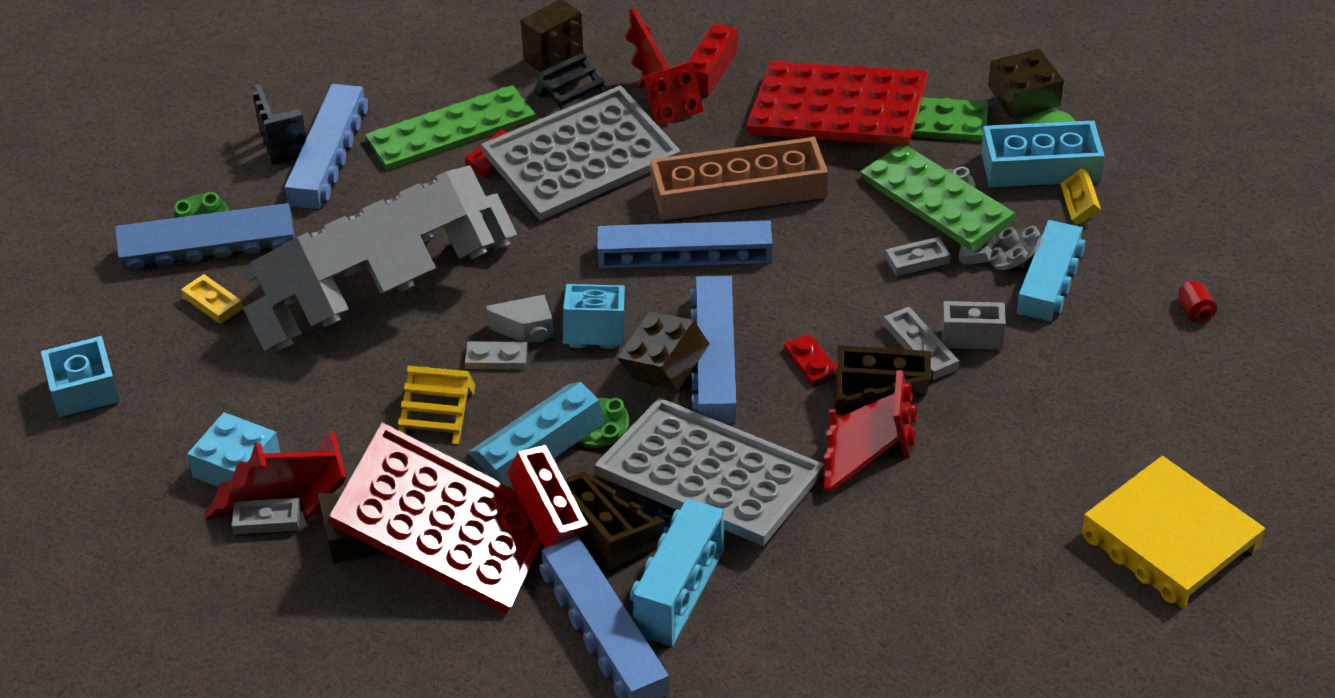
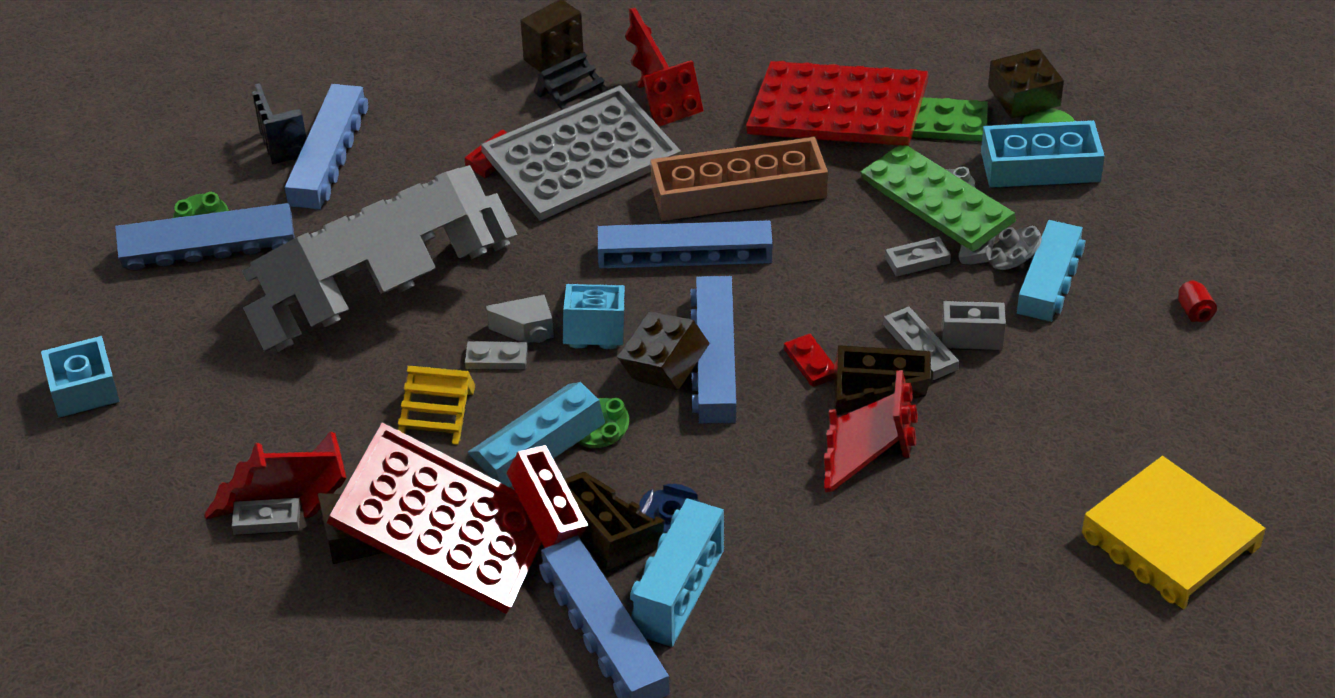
yellow plate [181,274,243,324] -> none
medium azure brick [187,412,280,487] -> none
bright green plate [365,85,536,171] -> none
light grey plate [594,397,824,546] -> none
red brick [688,23,738,97] -> none
yellow plate [1060,167,1101,224] -> none

